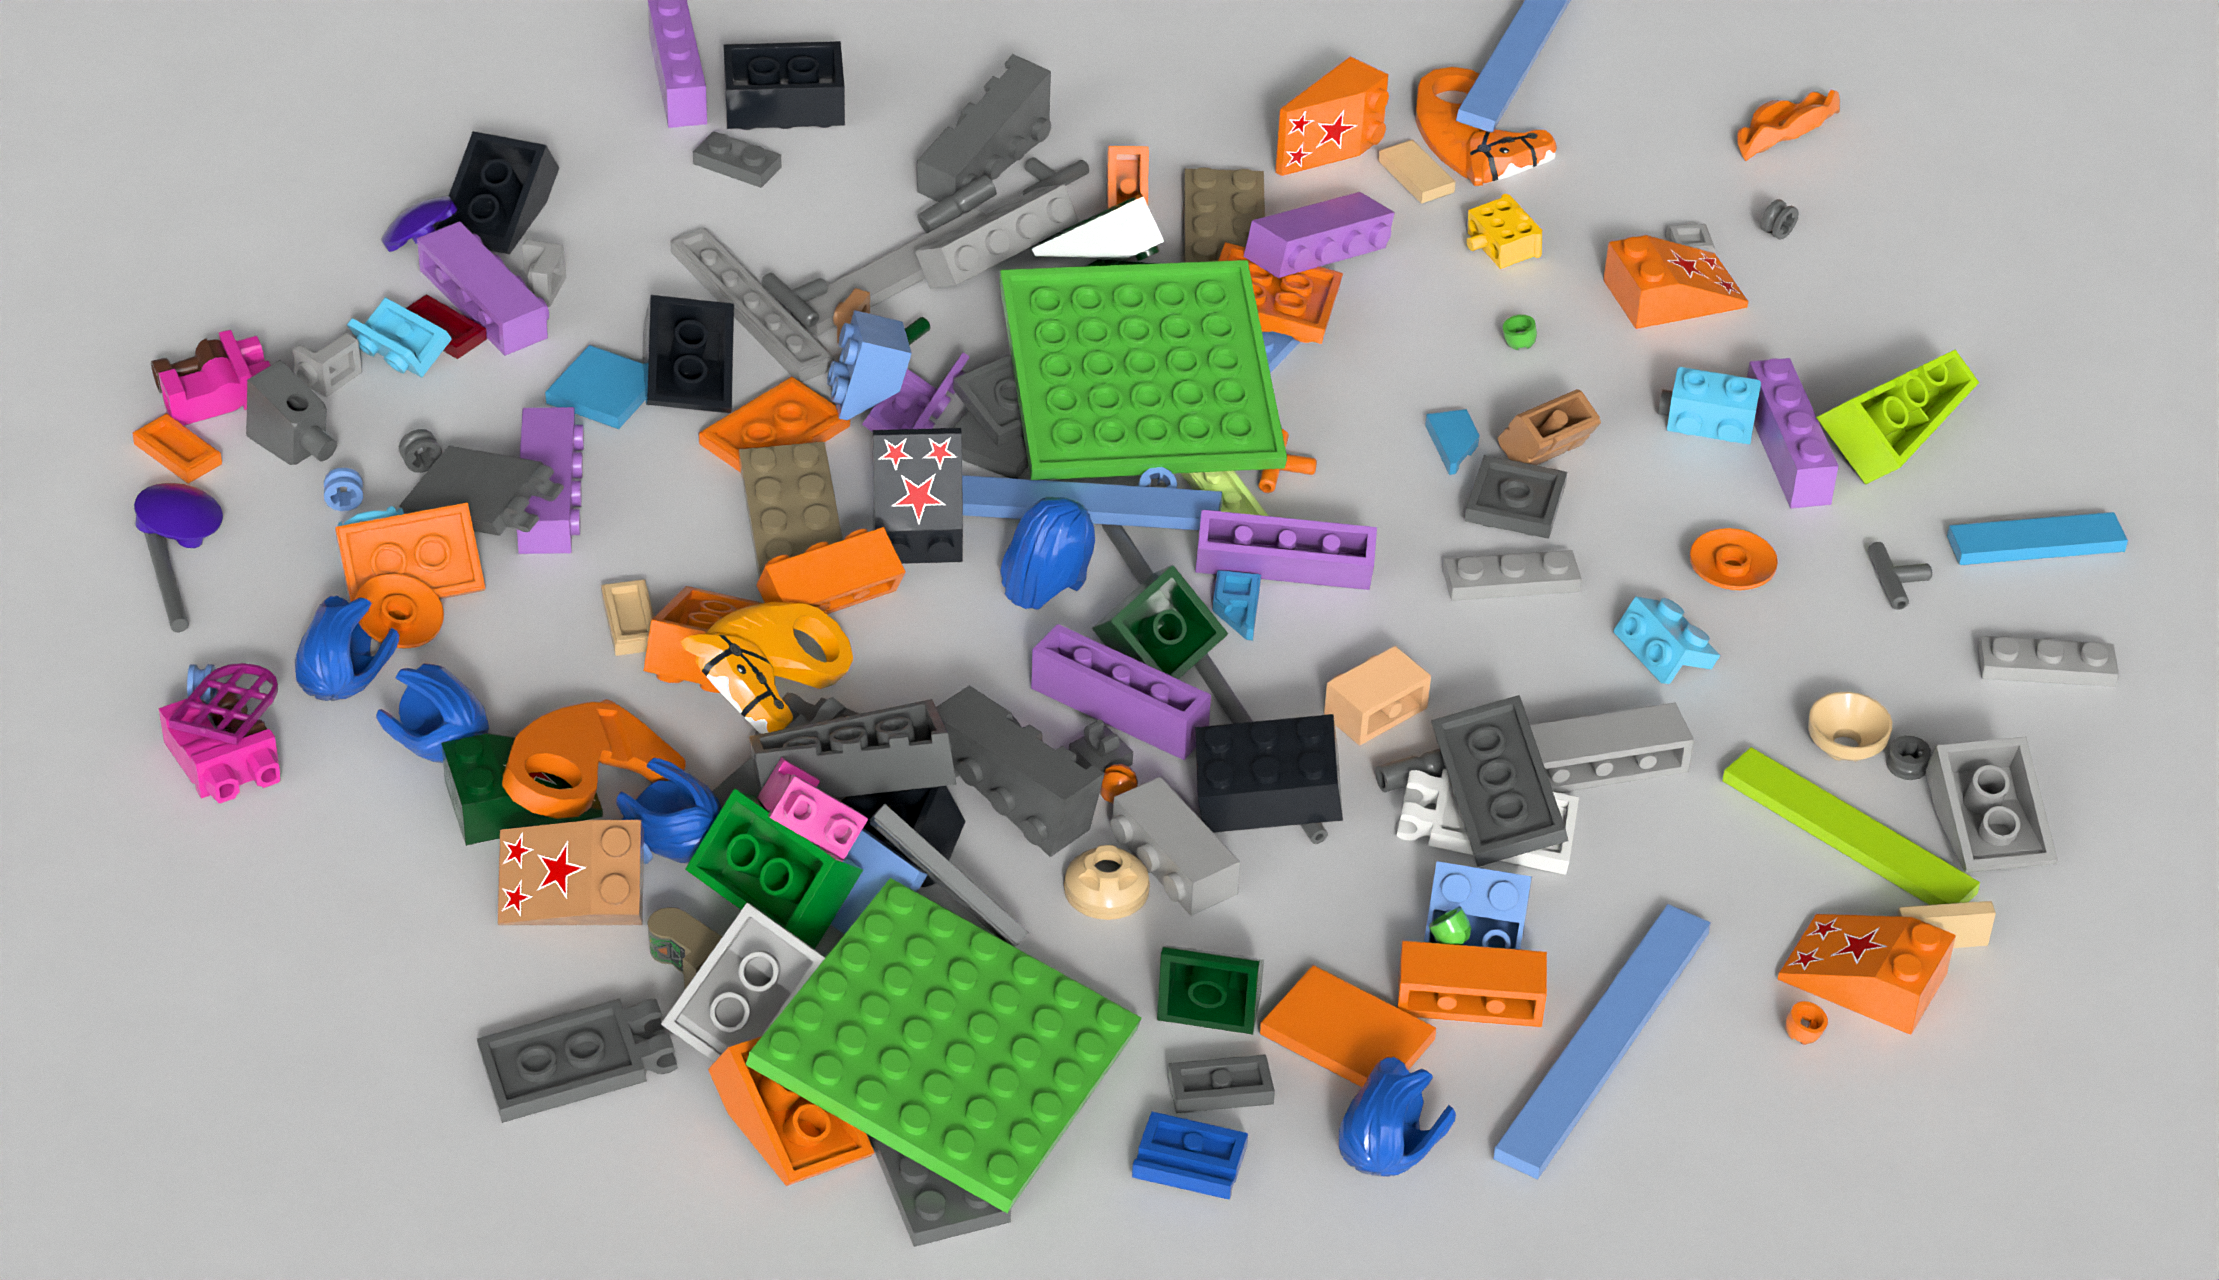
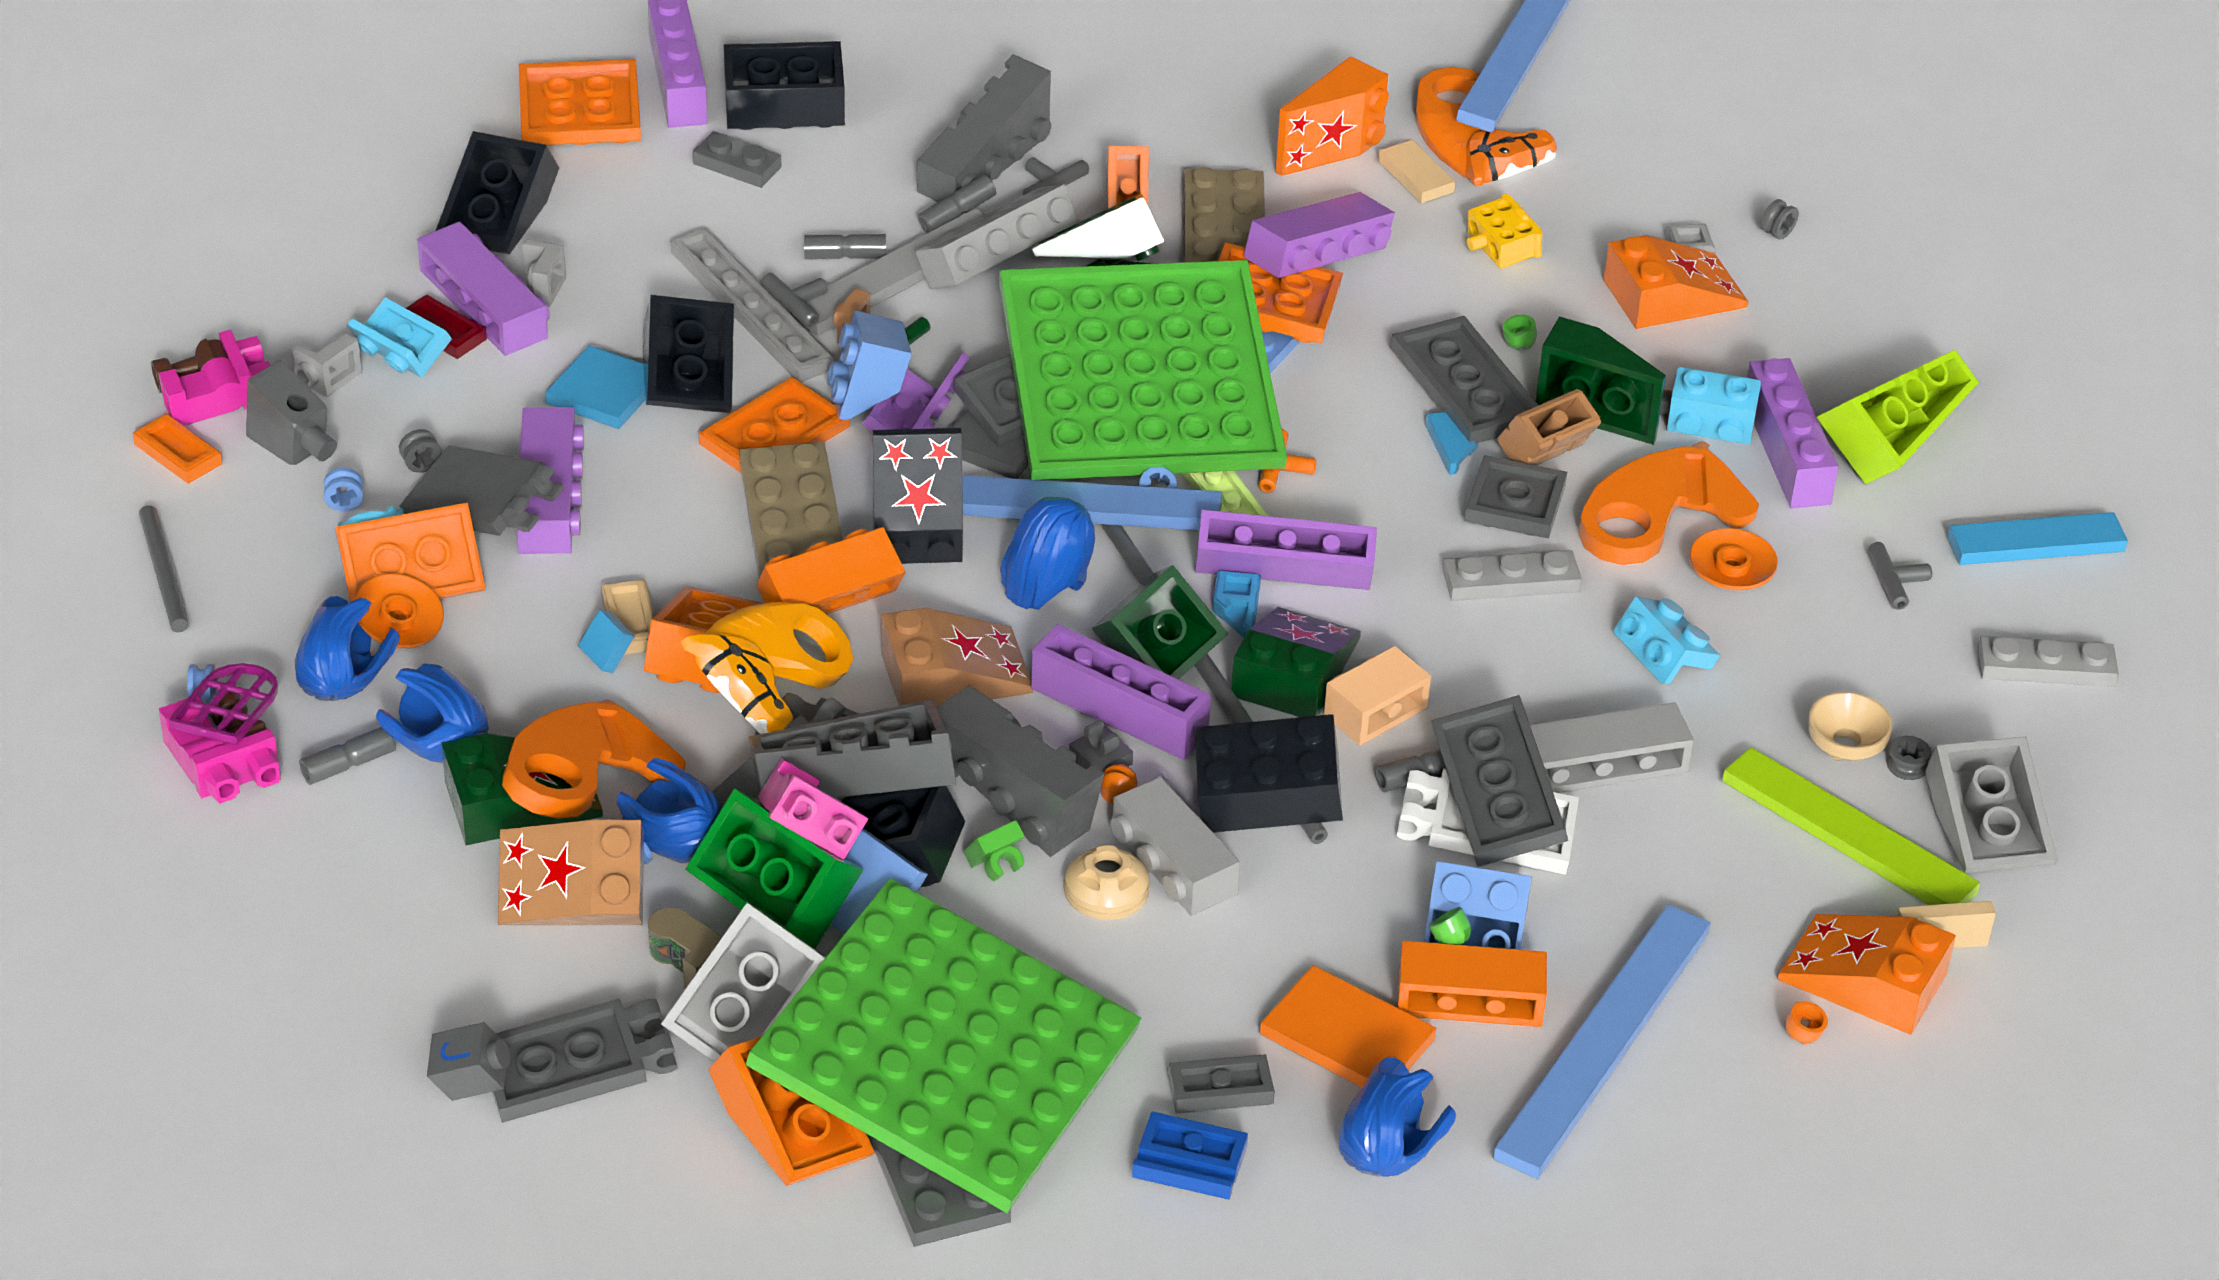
dark purple dish [134,483,223,548] -> none
dark purple dish [381,196,457,252] -> none
tile [869,804,1029,946] -> none
dark green slope [1157,945,1264,1035] -> none
orange piece [1737,90,1840,161] -> none
none -> dark grey piece [299,727,396,785]
none -> dark grey brick [427,1022,510,1101]
none -> orange plate [519,59,641,146]
none -> dark azure tile [578,609,635,673]
none -> dark grey piece [804,234,886,259]
none -> medium nougat slope [881,608,1033,707]
none -> bright green tile [963,820,1025,881]
none -> dark green slope [1231,607,1361,717]
none -> dark grey plate [1390,316,1539,444]
none -> dark green slope [1536,316,1666,445]
none -> orange animal [1578,441,1759,565]

